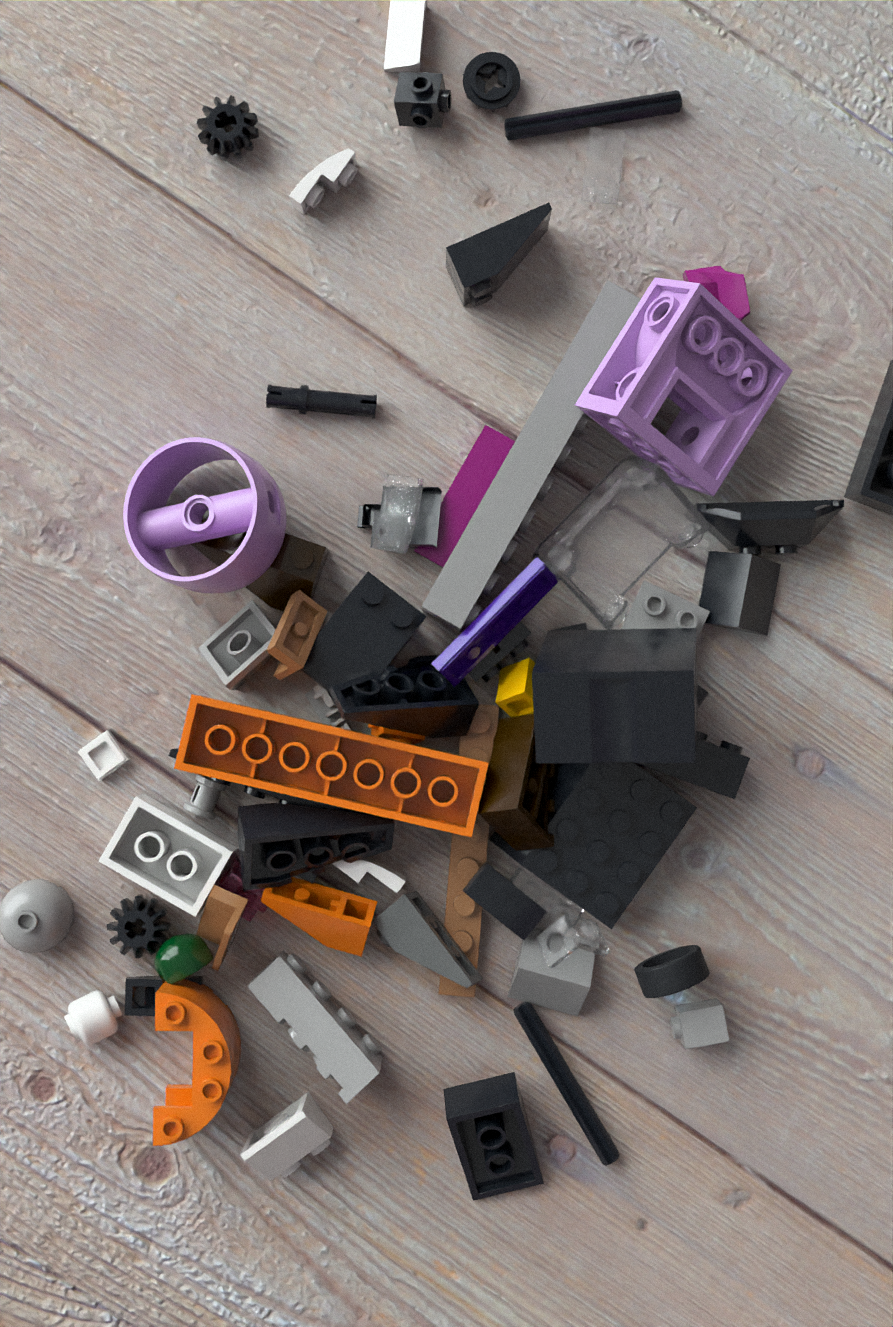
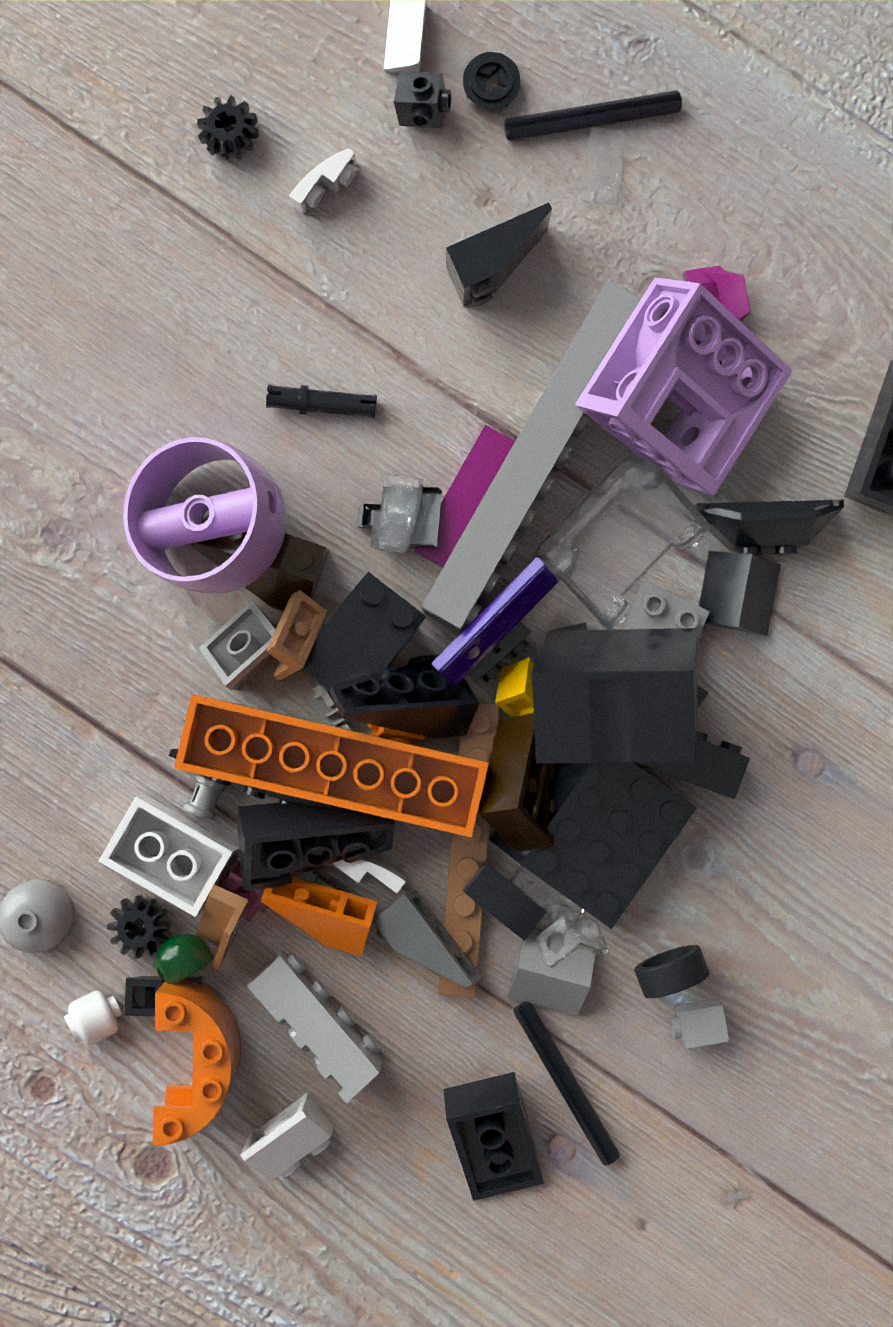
white tile [78,730,130,781] -> none

